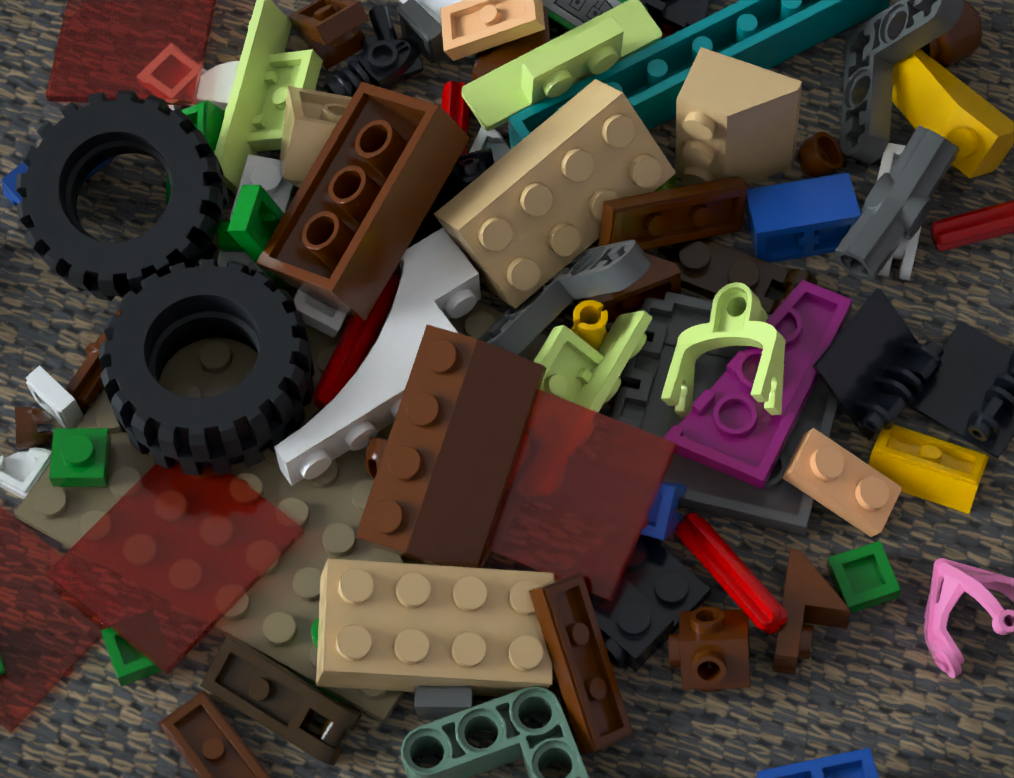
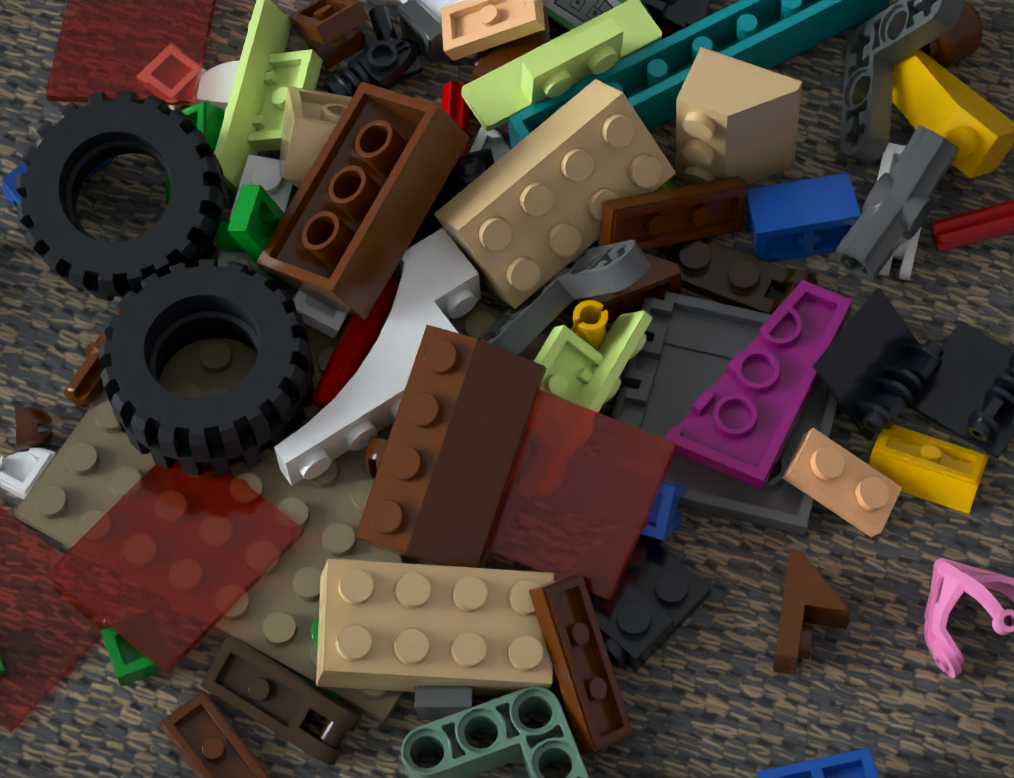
white tile [26,365,84,428] -> none
green plate [49,428,111,487] -> none
yellowish green piece [661,282,786,419] -> none
reddish brown brick [668,606,751,692] -> none
red axle [676,513,788,635] -> none
reddish brown hinge [798,132,844,178] -> none
green plate [827,541,901,614] -> none

